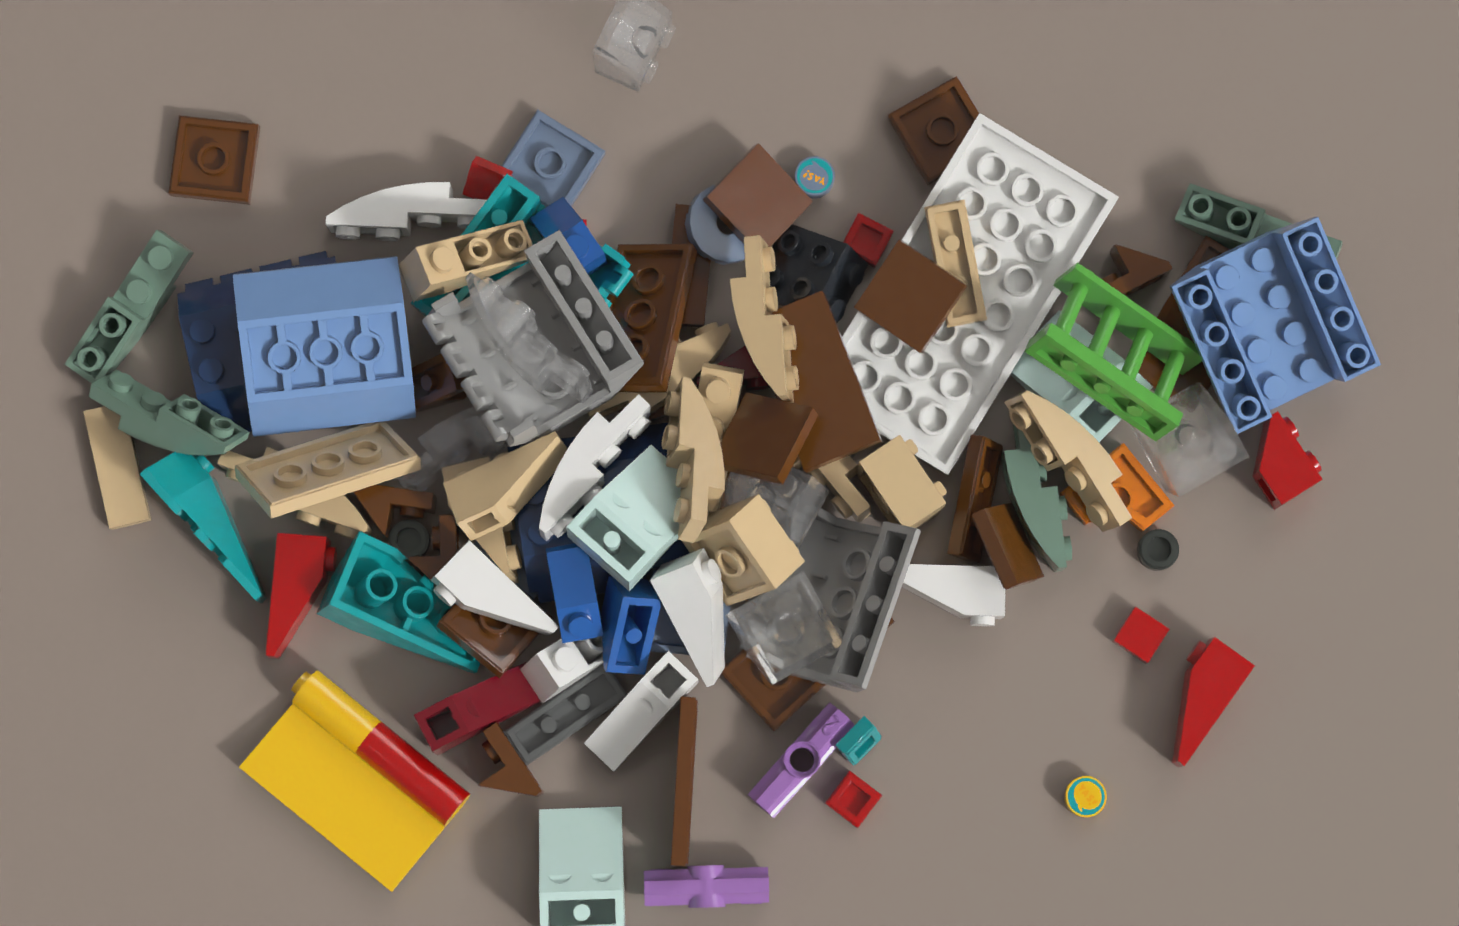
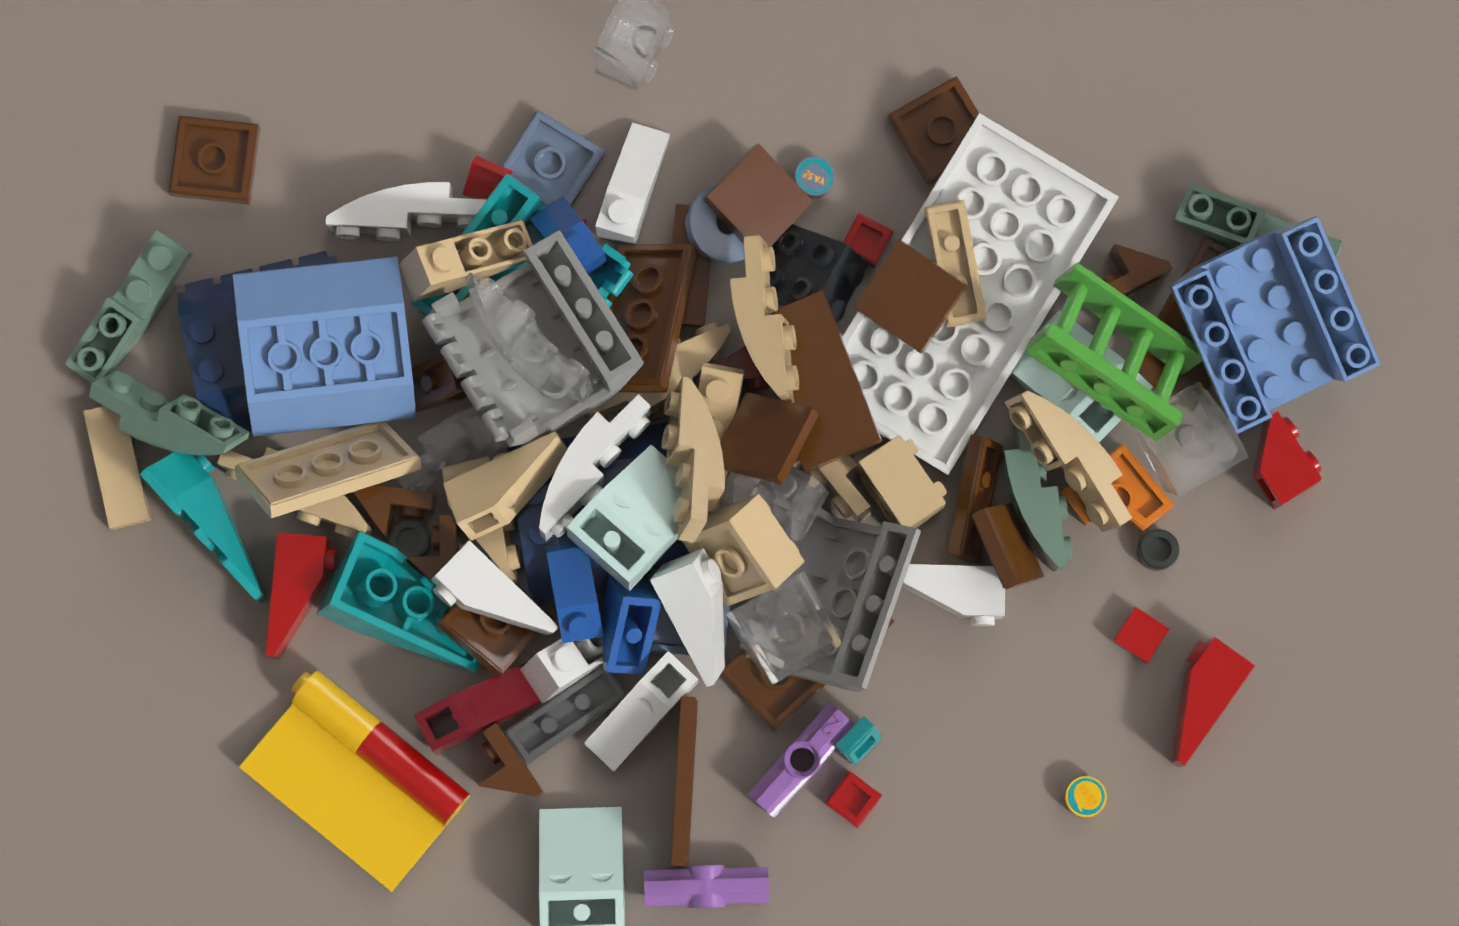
none -> white slope [595,123,670,244]

